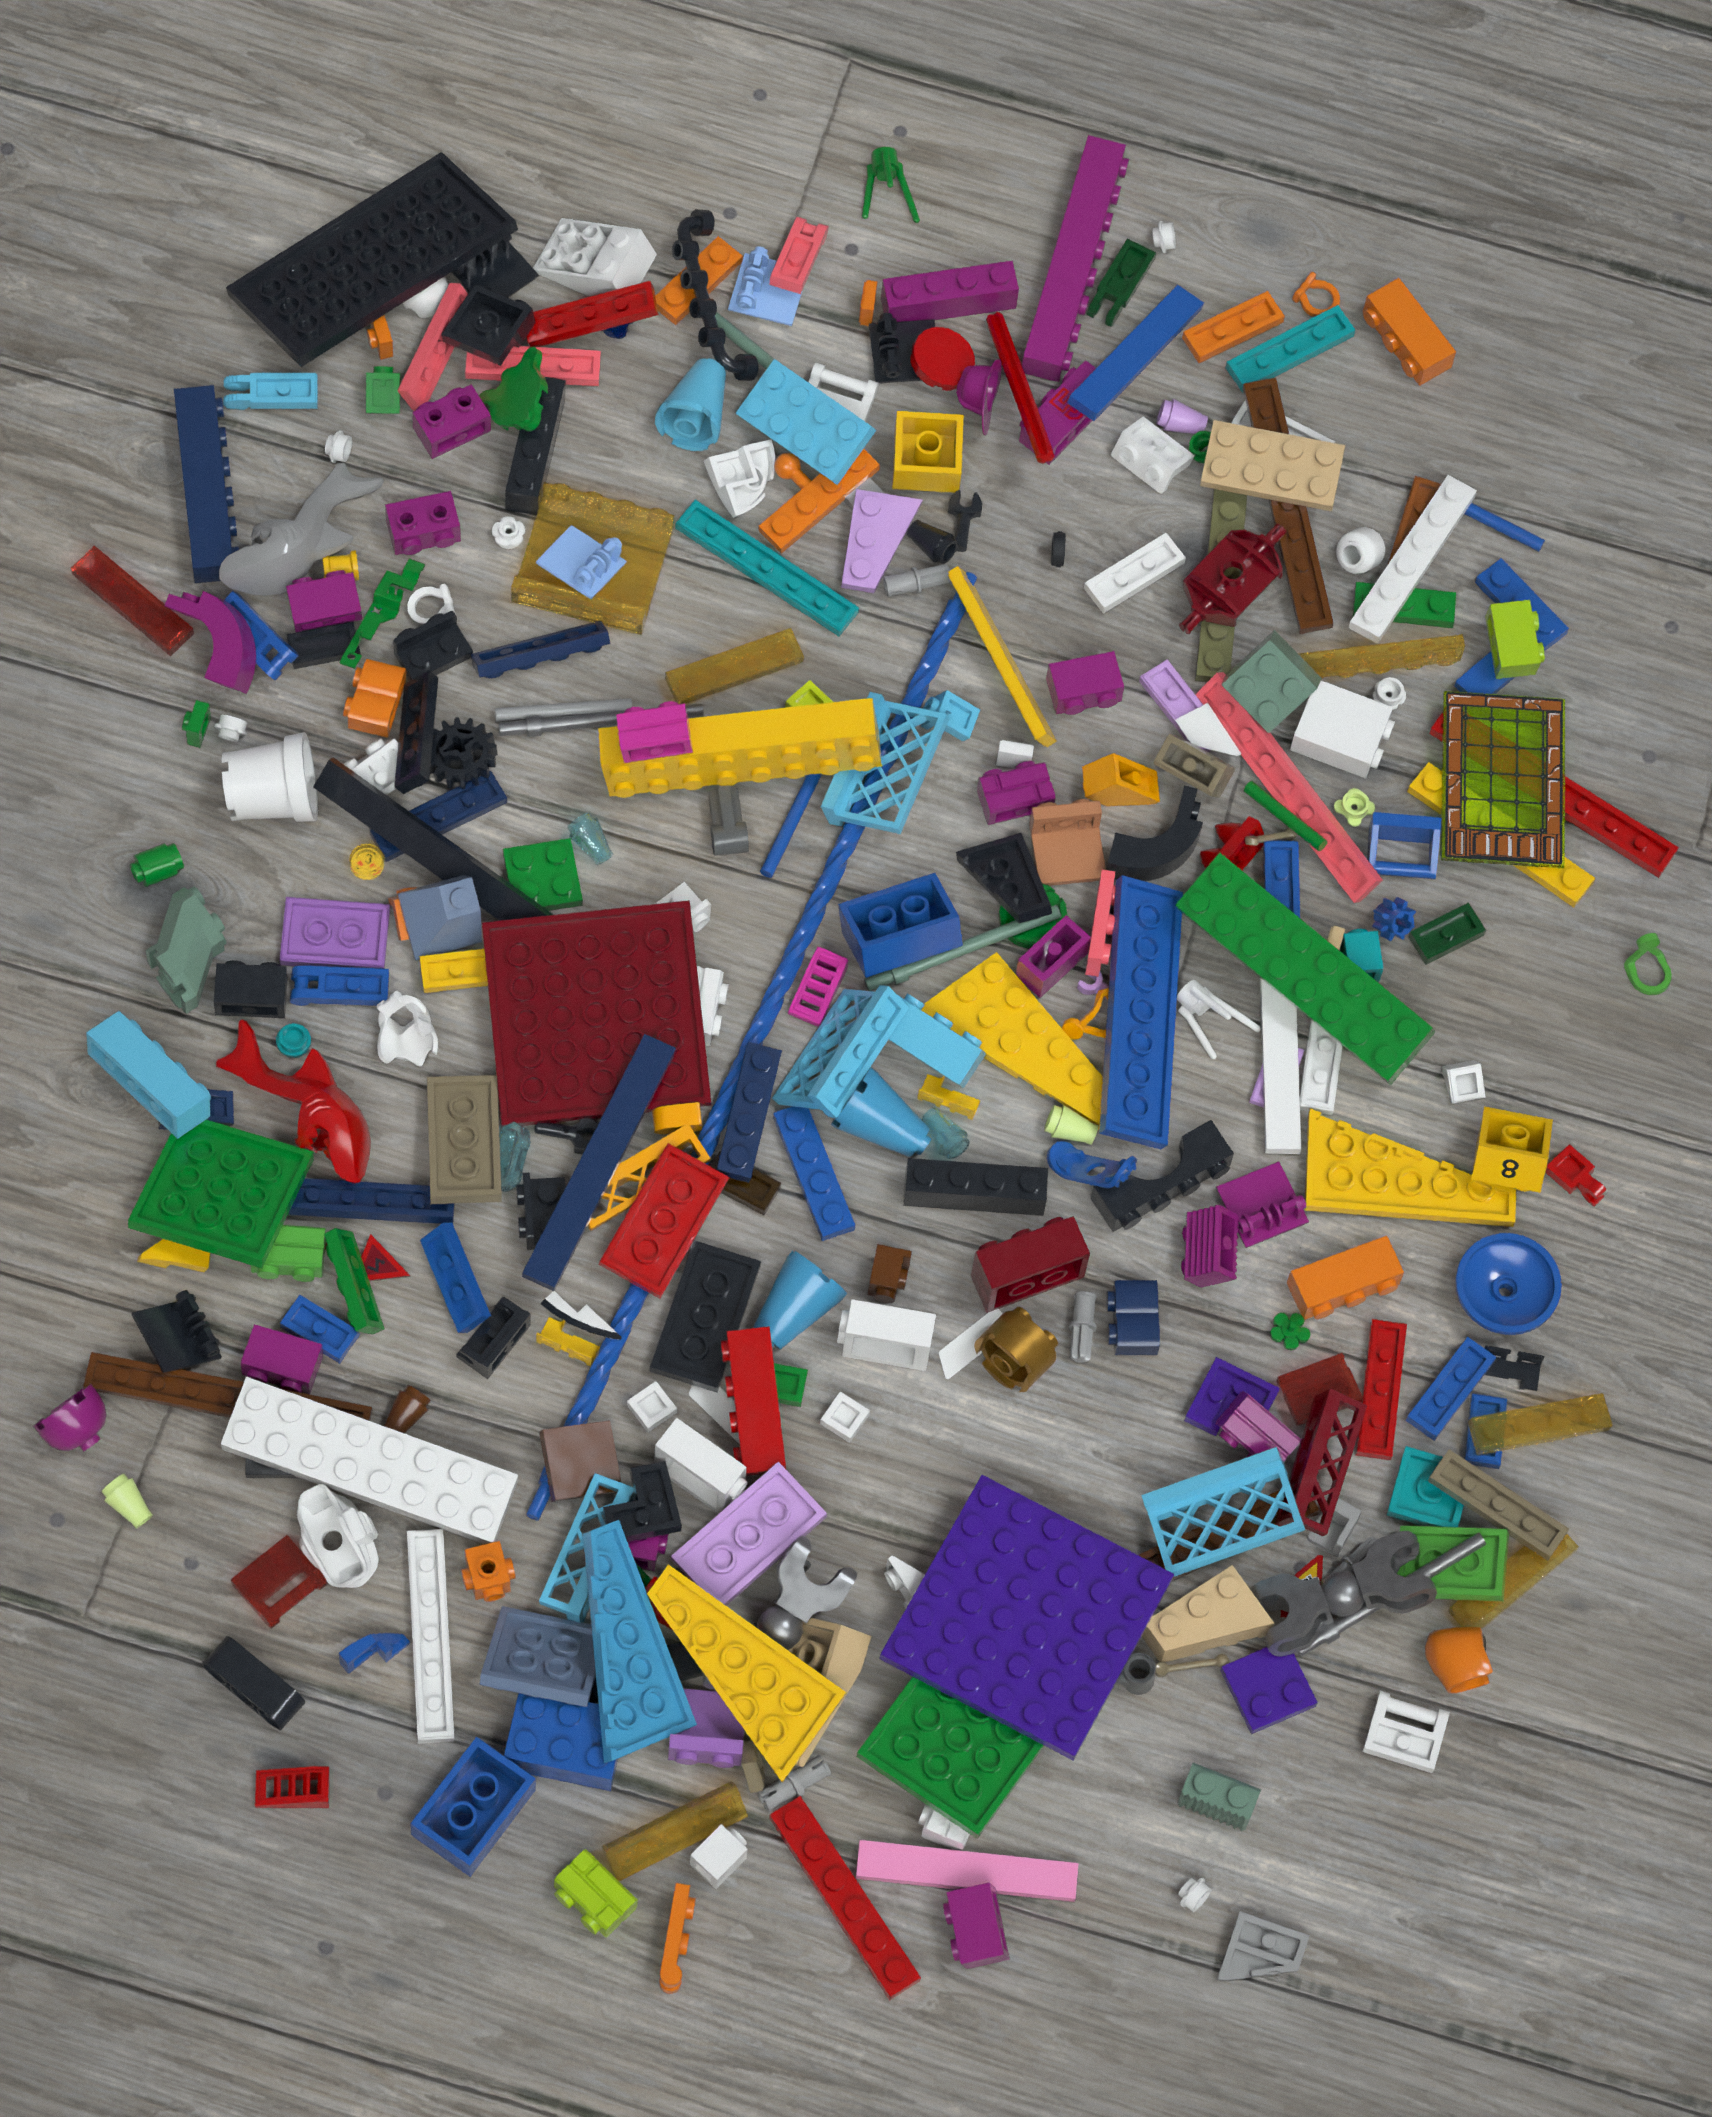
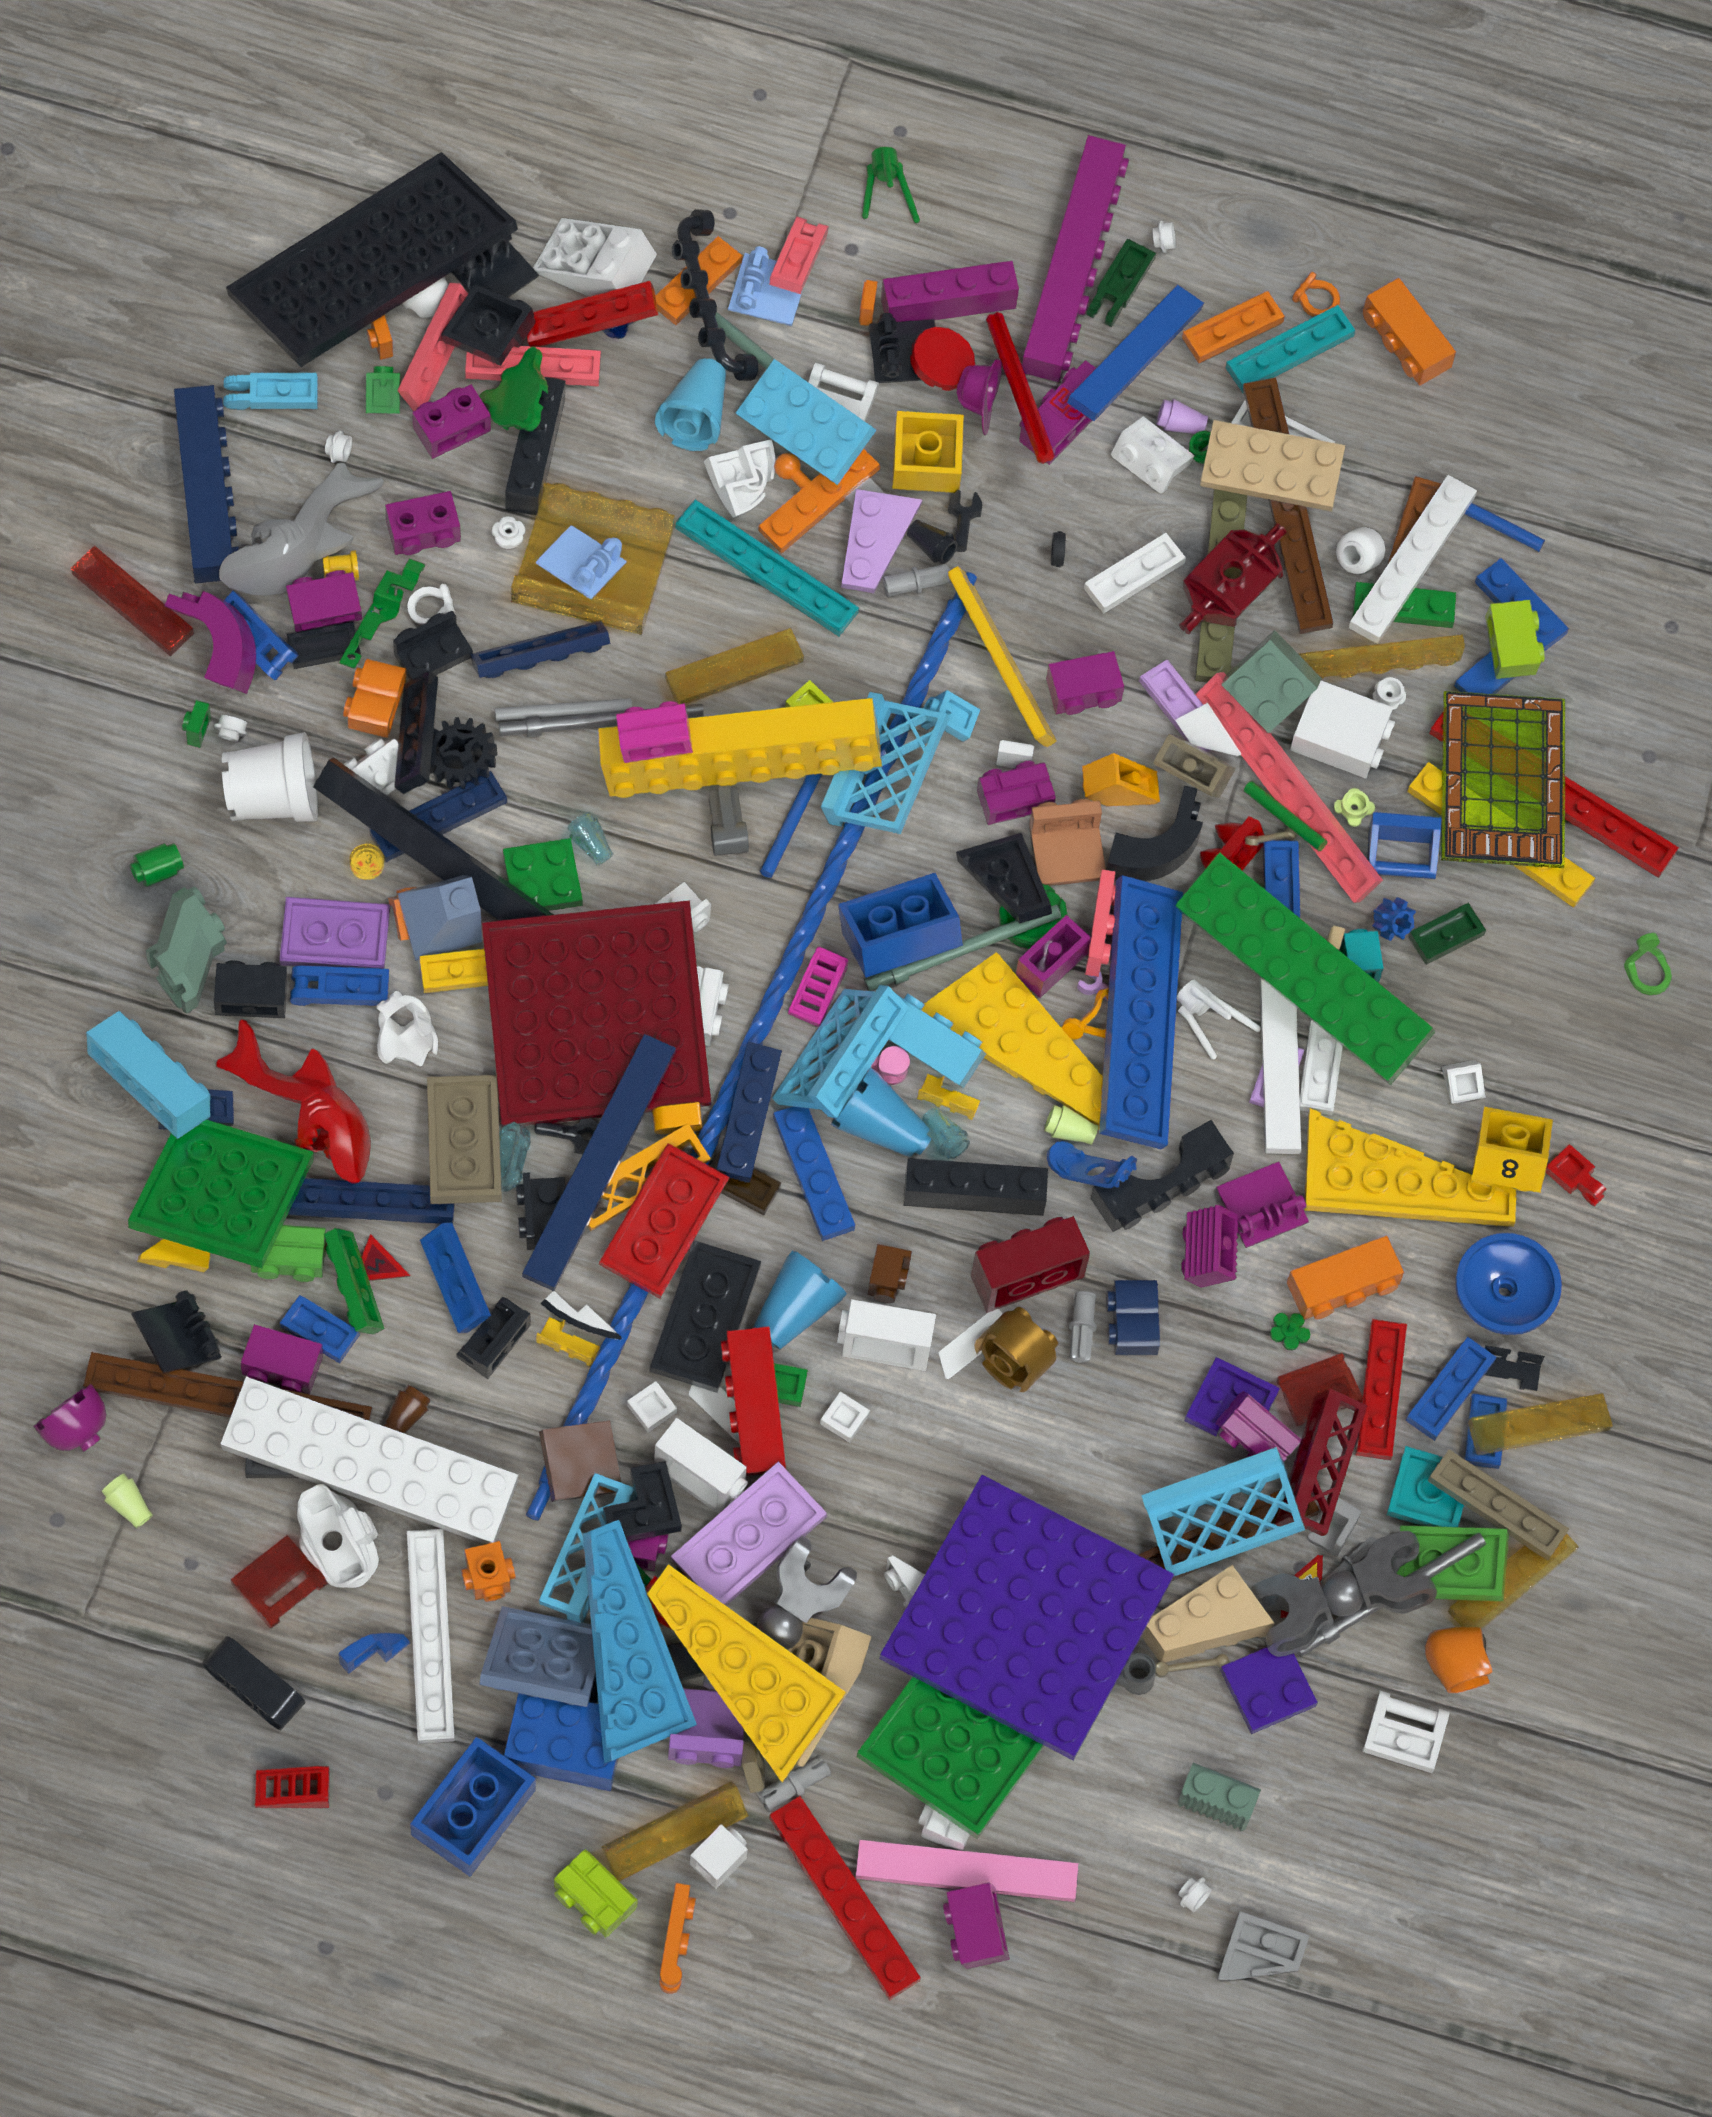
teal plate [276,1023,311,1058] -> none
none -> bright pink leg [871,1046,910,1085]

